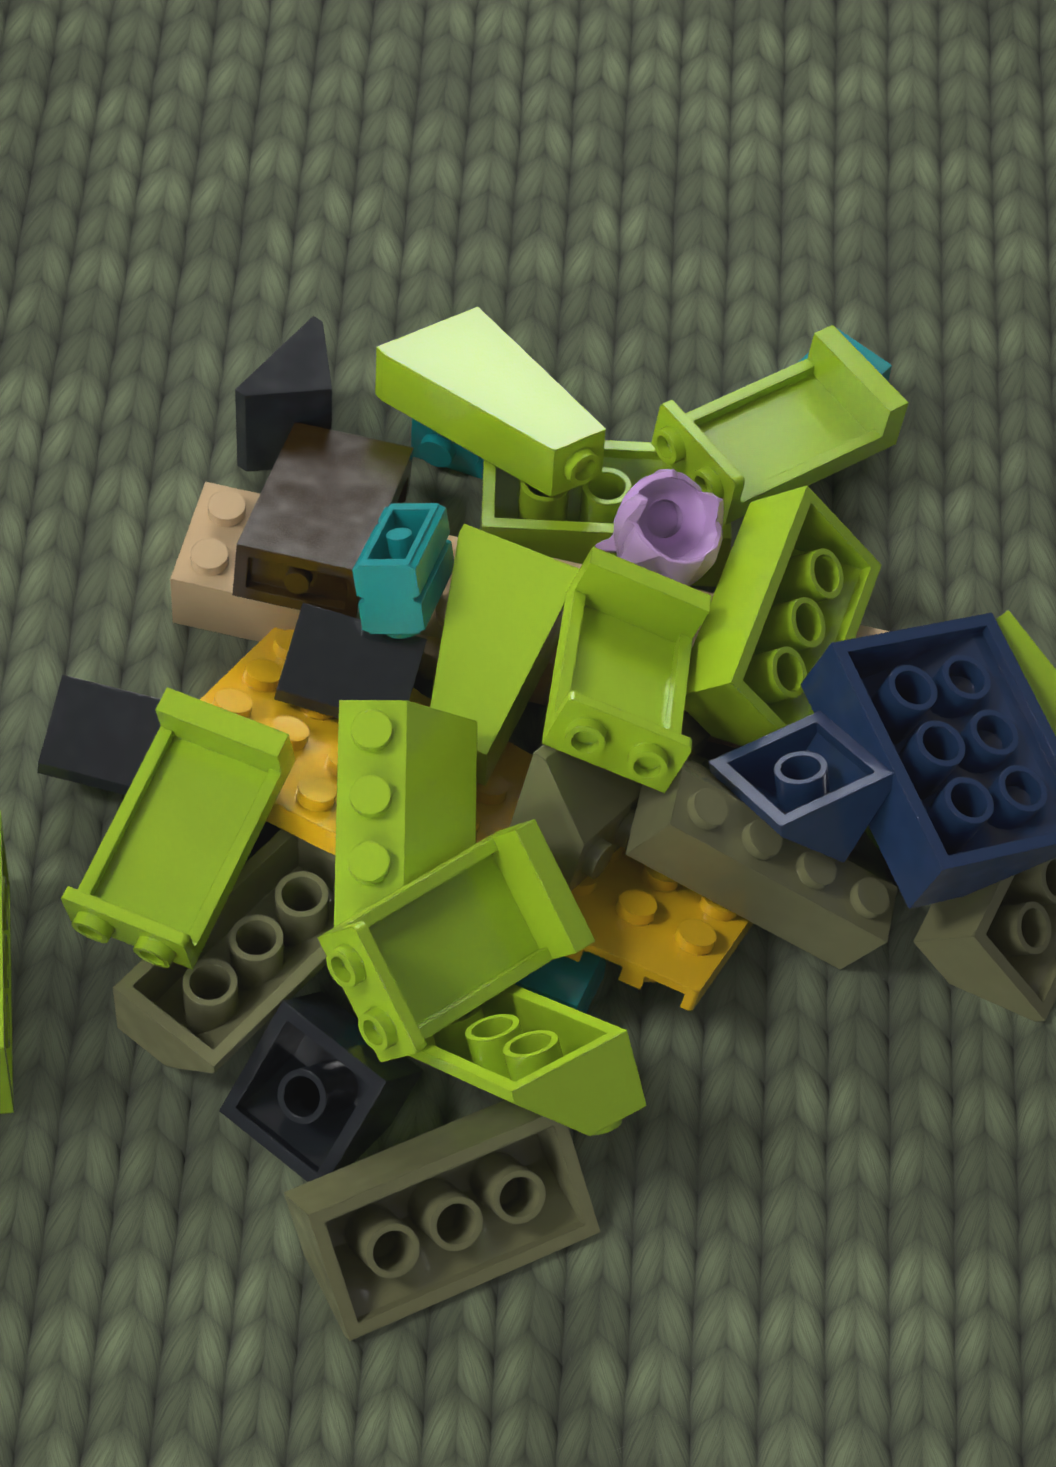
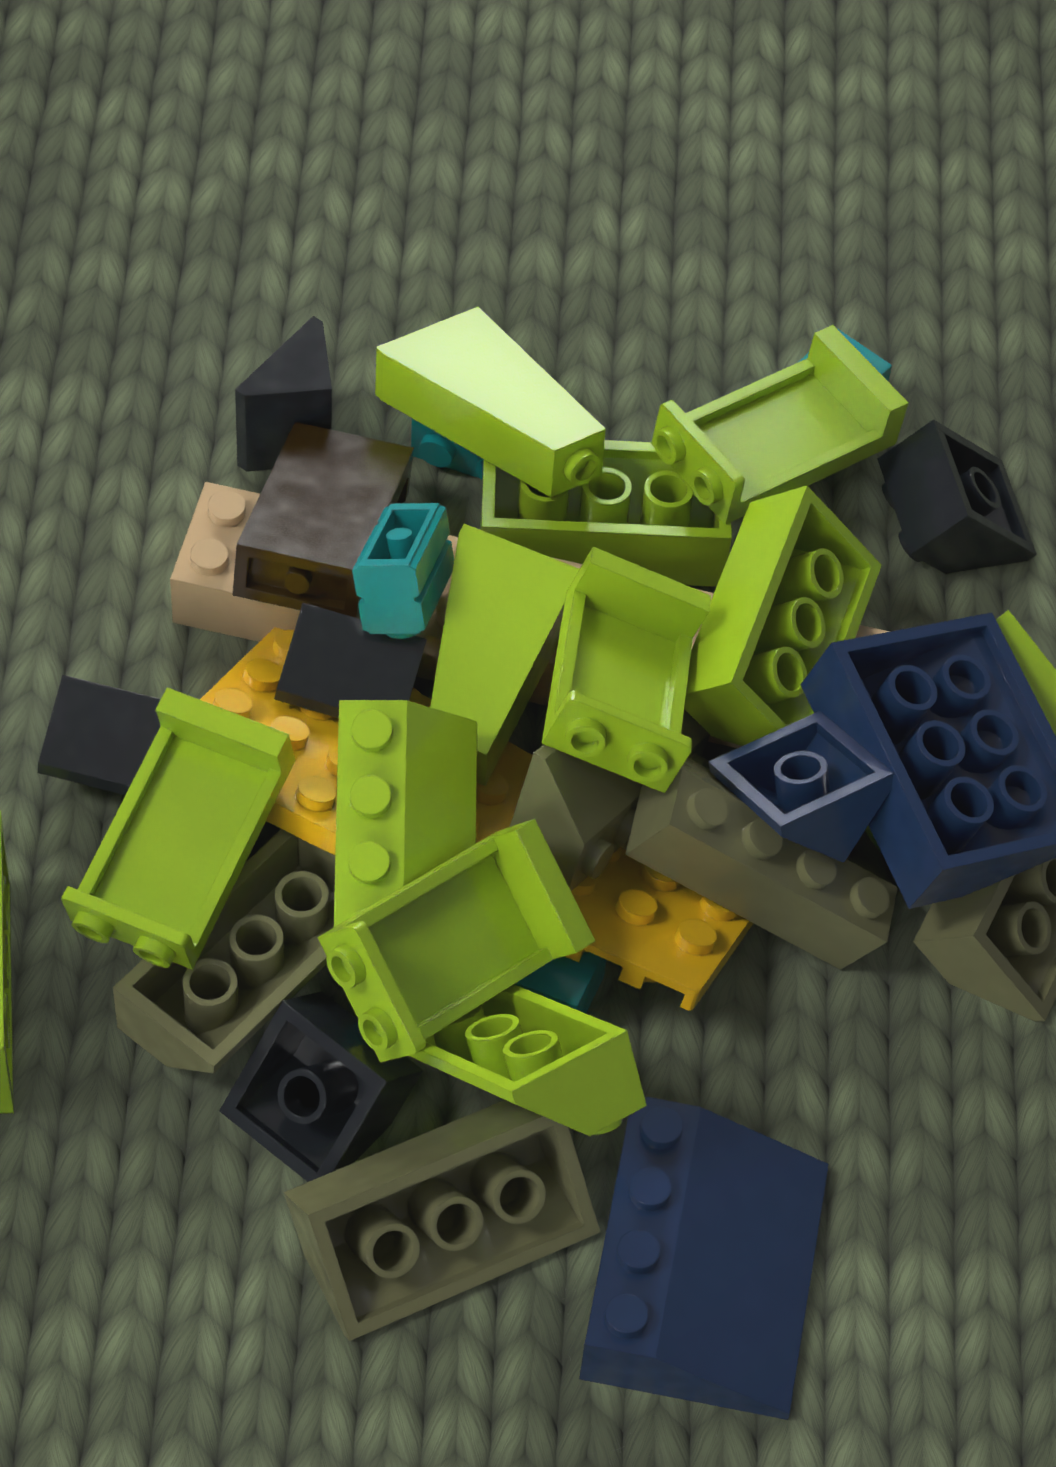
lavender hair [595,469,724,586] -> none
none -> dark blue slope [579,1096,829,1420]
none -> black slope [877,419,1037,574]

